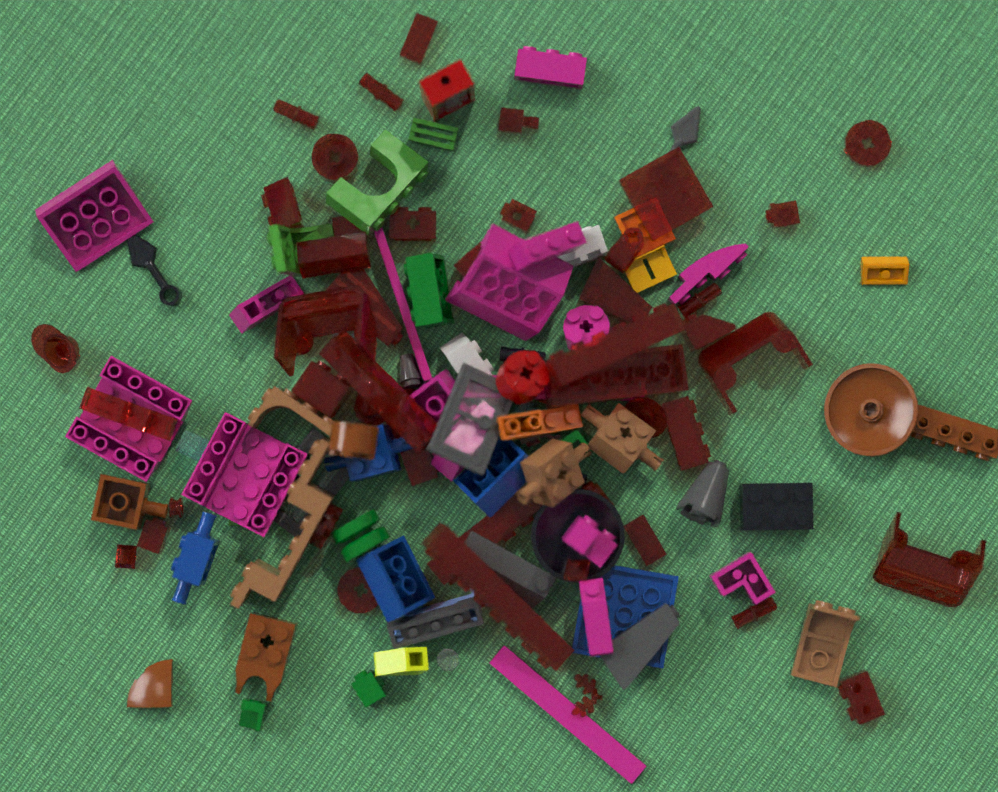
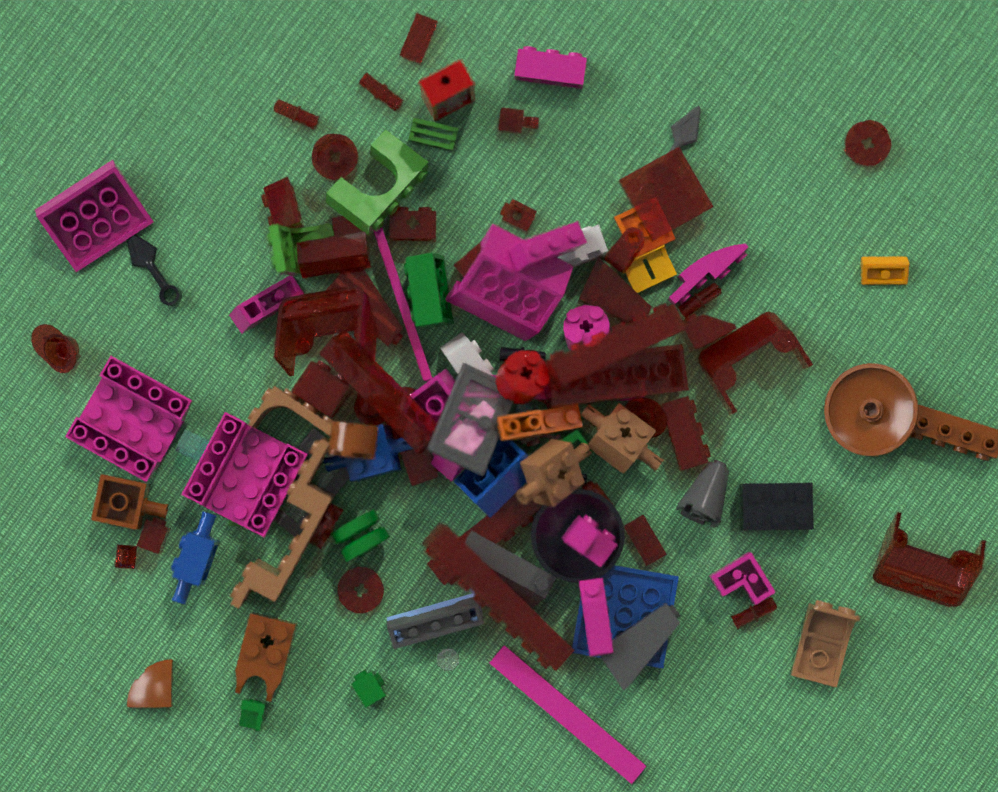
clear red slope [79,387,178,441] -> none
clear red bush [169,497,184,518] -> none
blue brick [356,535,435,622] -> none
neon yellow slope [373,647,429,676] -> none
dark grey cone [400,354,422,389] -> none
clear red slope [563,559,591,581] -> none
clear red animal [571,674,602,717] -> none
clear red bracket [765,200,800,229] -> none
clear red brick [837,669,885,725] -> none

